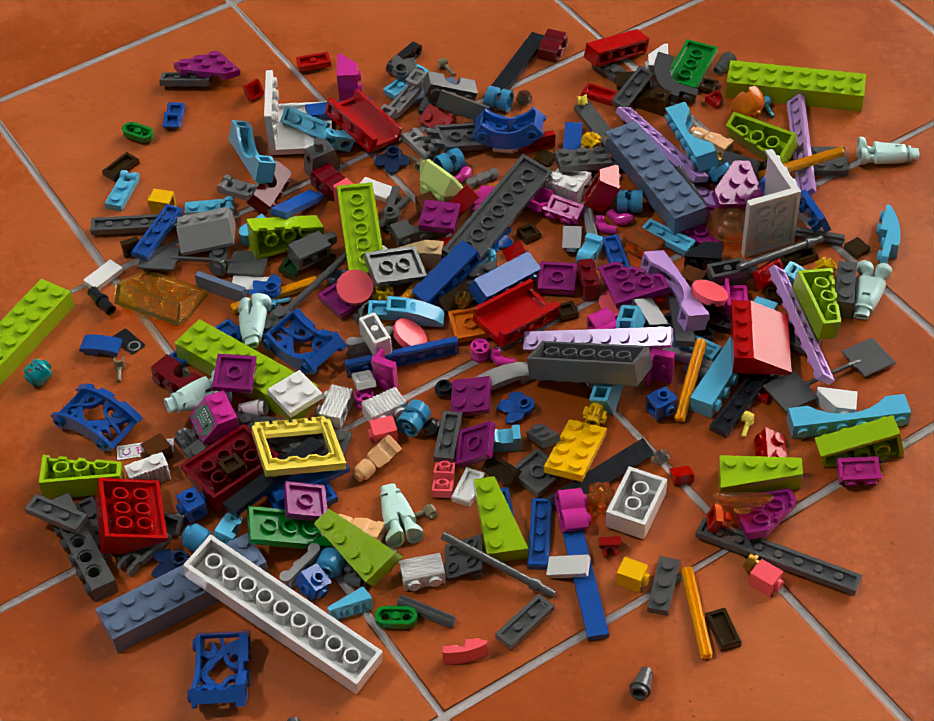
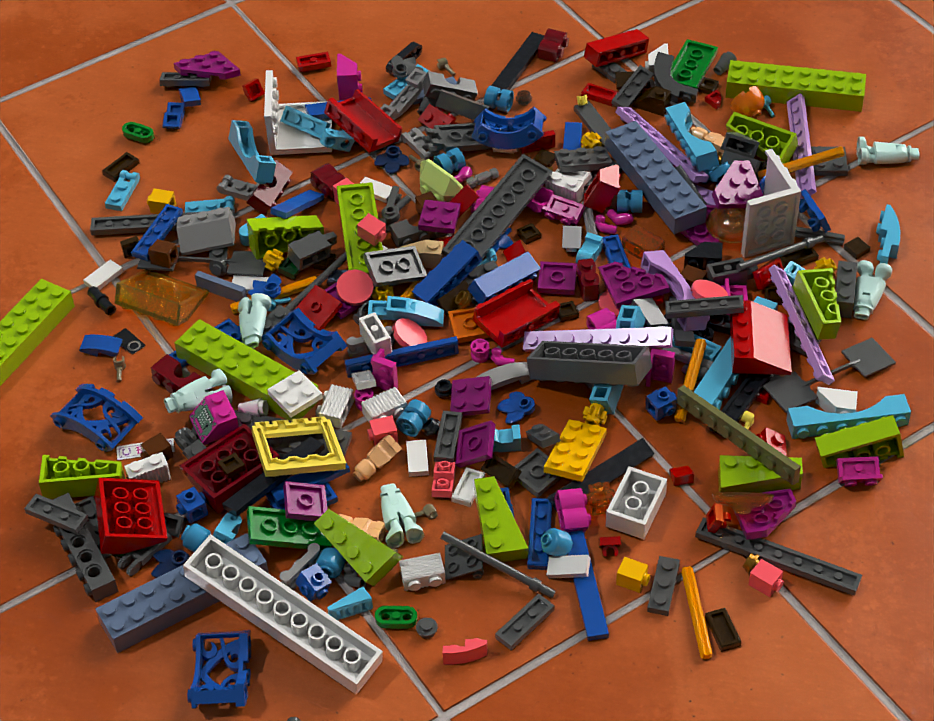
teal head [23,359,52,387] -> none
magenta plate [212,353,257,394] -> none
dark grey torso [304,138,341,178] -> none
dark grey axle [397,595,456,628] -> none
dark grey cone [629,667,653,700] -> none
medium azure plate [640,218,696,256] -> none
clear smoke plate [651,448,671,466] -> none
none -> reddish brown brick [148,239,179,268]
none -> blue slope [178,87,201,107]
none -> yellow gear [263,248,285,272]
none -> red plate [296,285,343,331]
none -> coral brick [357,213,387,246]
none -> white tile [406,440,429,477]
none -> dark grey plate [416,618,438,639]
none -> dark azure head [541,528,573,556]
none -> dark grey tile [665,295,744,319]
none -> olive plate [677,385,801,485]
none -> dark grey slope [720,132,760,159]

